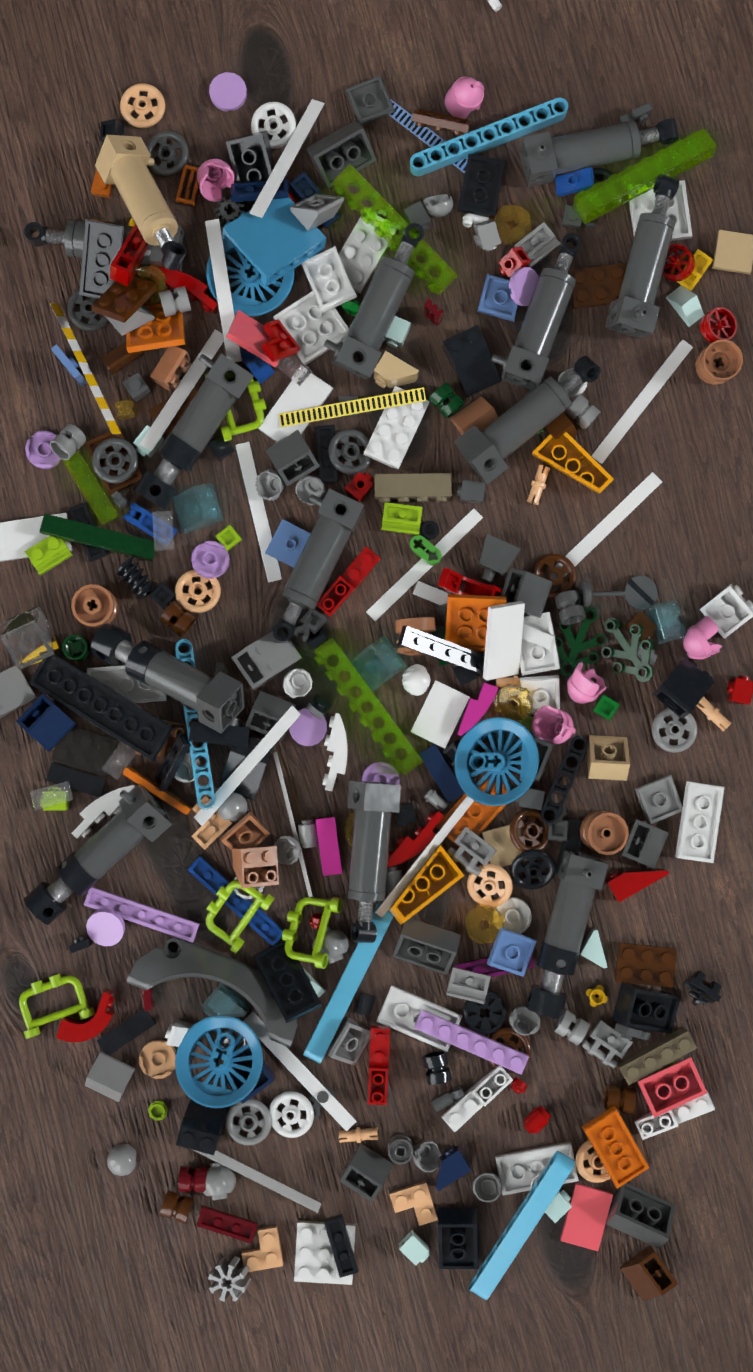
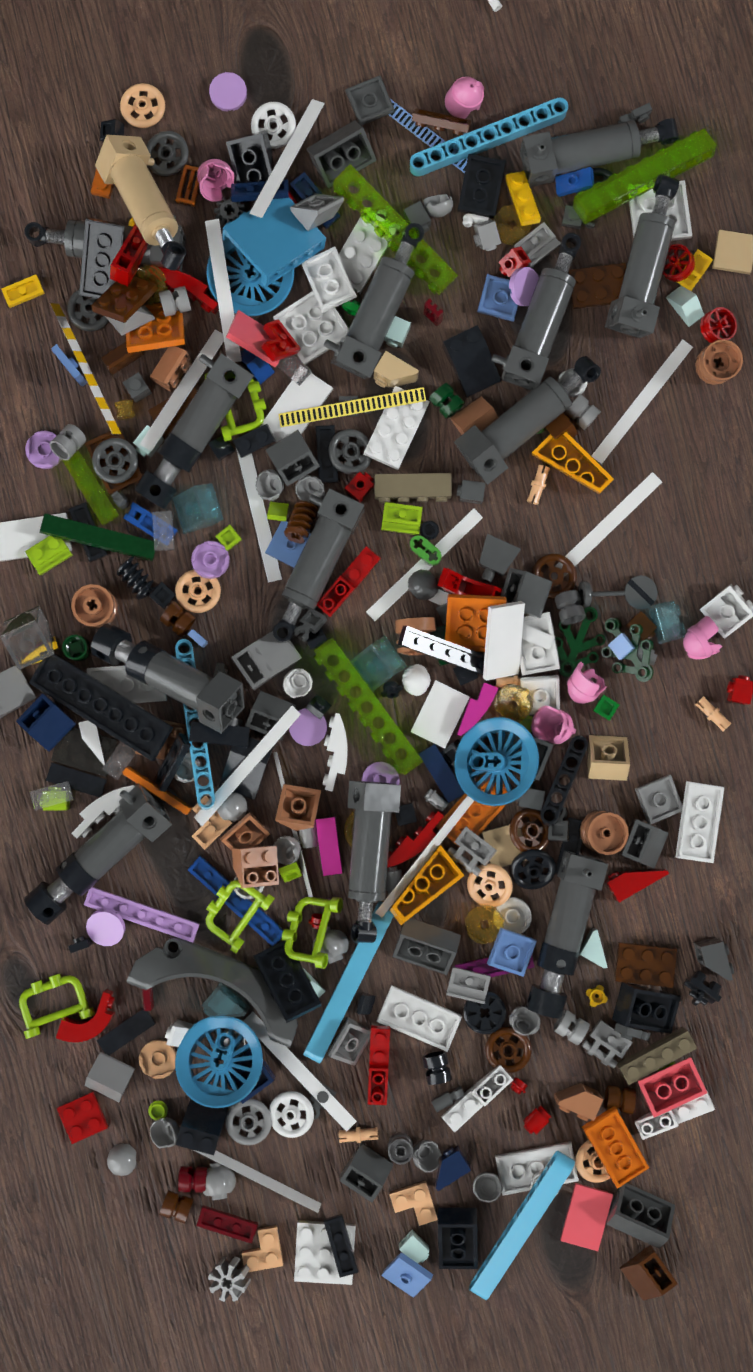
lavender plate [414,1009,529,1075] -> none
light aqua brick [545,1190,572,1223] -> none
black slope [652,657,714,719] -> none
light grey plate [652,708,697,753] -> none
none -> yellow plate [1,275,45,308]
none -> red plate [56,1091,109,1144]
none -> white sticker [79,720,105,765]
none -> light grey hair [150,1117,180,1148]
none -> light blue tile [187,630,208,648]
none -> black plate [233,424,276,458]
none -> lime tile [267,502,289,522]
none -> nougat slope [275,784,321,831]
none -> lime tile [278,862,302,883]
none -> reddish brown piece [284,501,319,544]
none -> black plate [381,681,403,699]
none -> medium blue plate [381,1253,433,1298]
none -> dark grey hair [408,569,438,600]
none -> yellow plate [505,171,541,226]
none -> nougat slope [554,1083,604,1121]
none -> light blue tile [608,633,635,660]
none -> dark grey slope [693,937,734,981]

